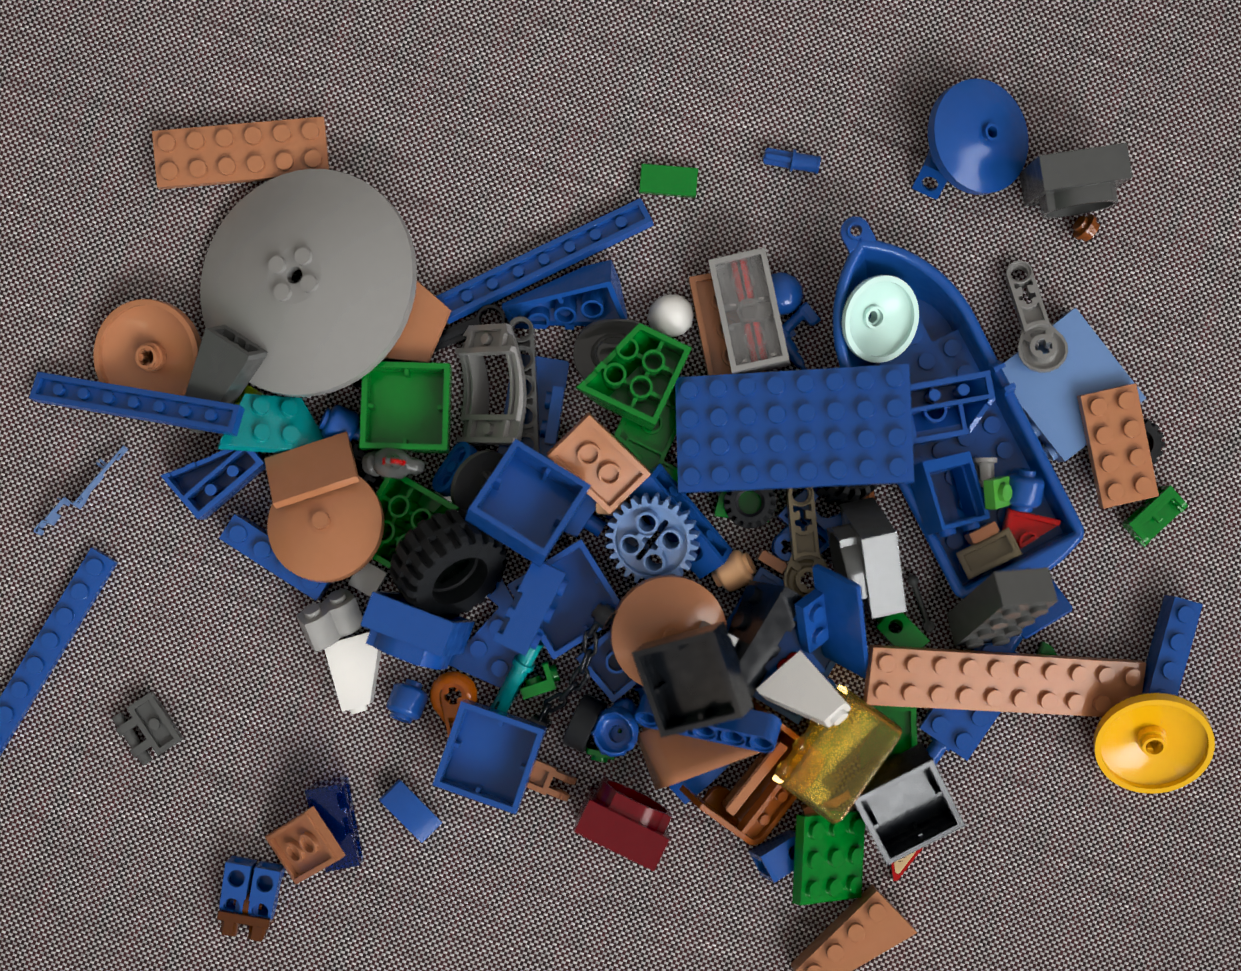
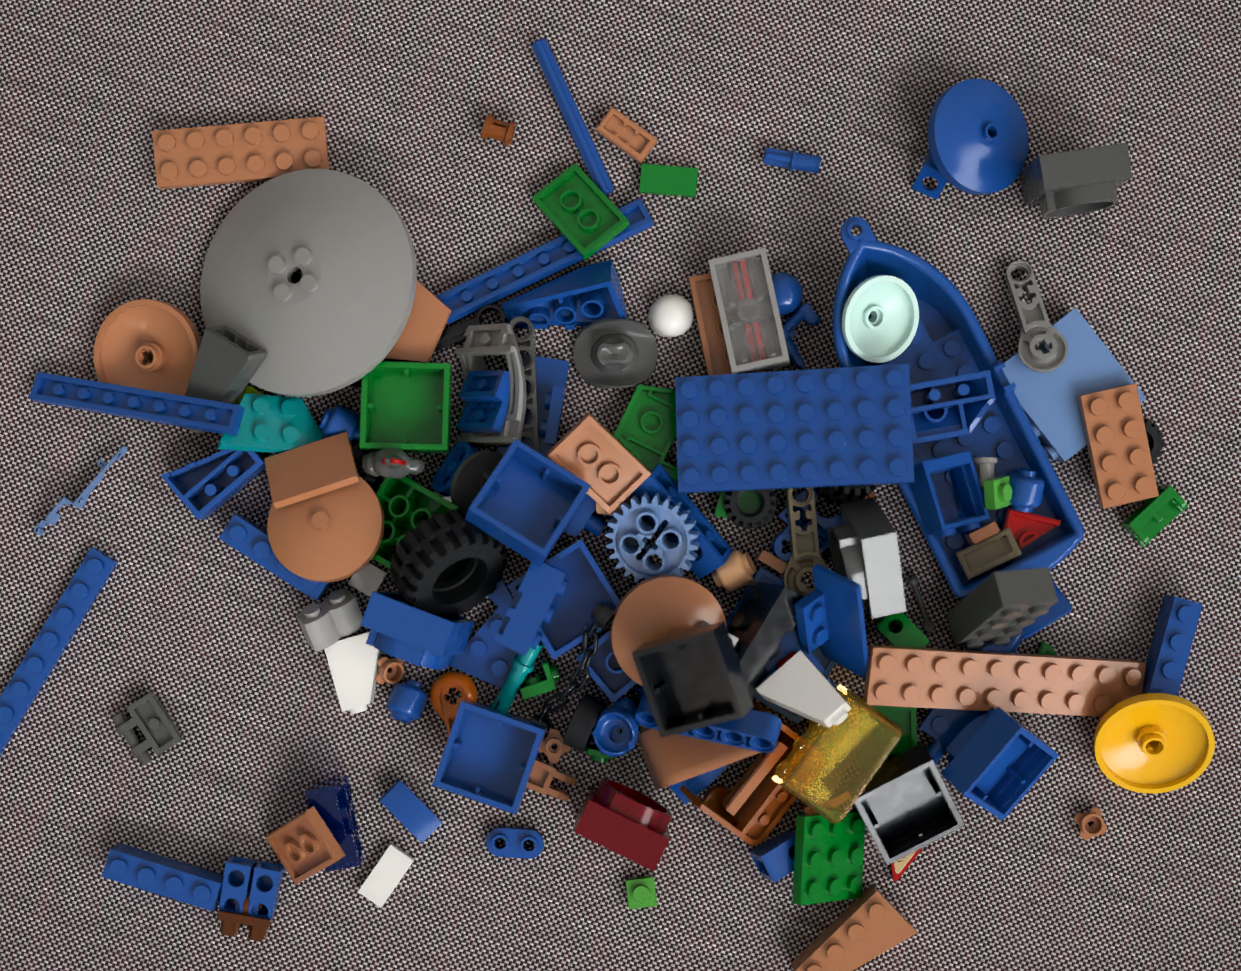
green wedge [576,323,692,431] -> none
dark orange plate [1073,214,1100,242] -> none
none -> blue brick [101,843,224,911]
none -> white tile [358,843,415,908]
none -> nougat plate [375,656,404,684]
none -> blue slope [456,370,510,433]
none -> dark orange bush [481,114,516,147]
none -> blue plate [486,826,544,859]
none -> green plate [531,163,630,260]
none -> blue axle [532,38,614,196]
none -> nougat plate [539,729,571,764]
none -> nougat plate [595,107,658,164]
none -> bright green plate [625,875,657,909]
none -> blue container [941,707,1059,821]
none -> nougat plate [1074,807,1107,840]

